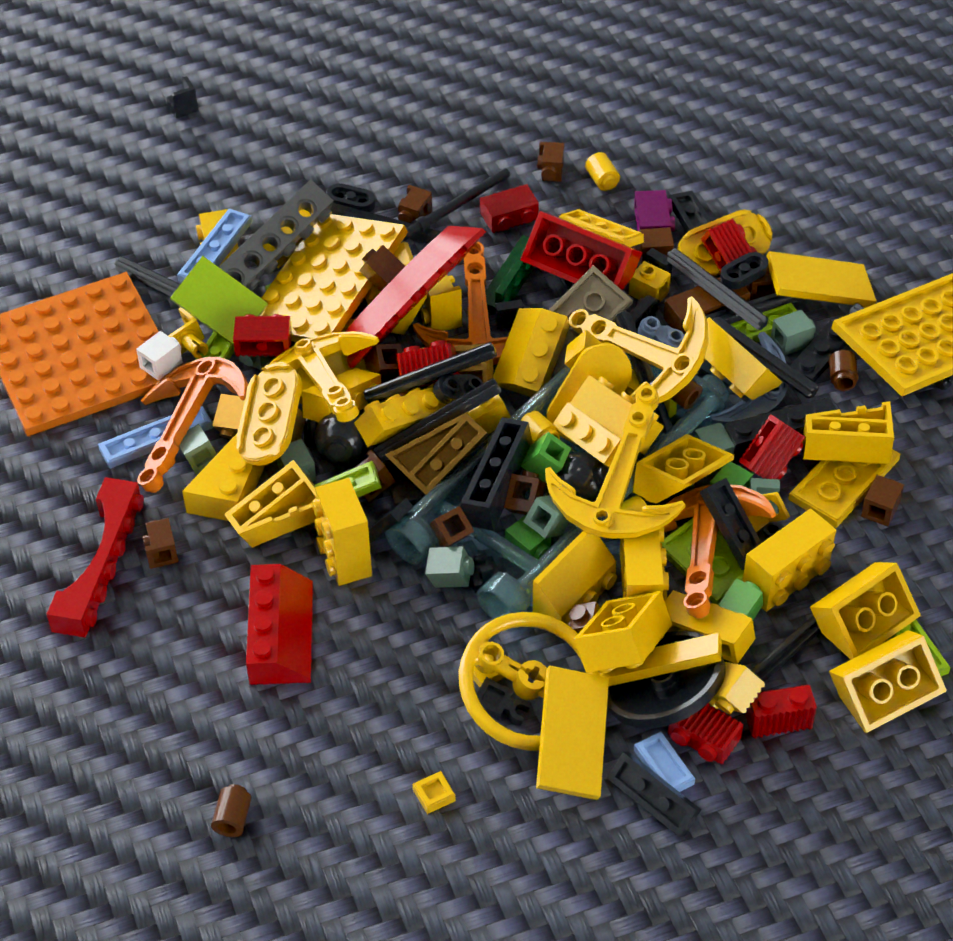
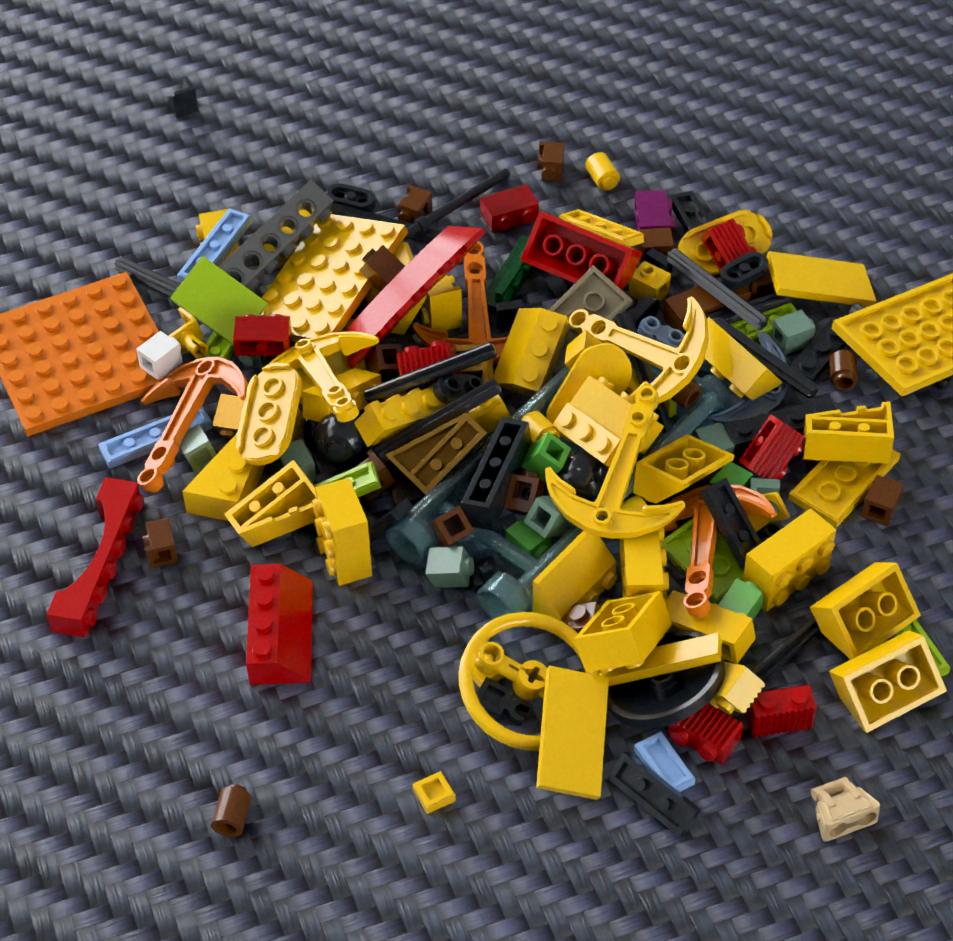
none -> tan piece [811,777,880,842]

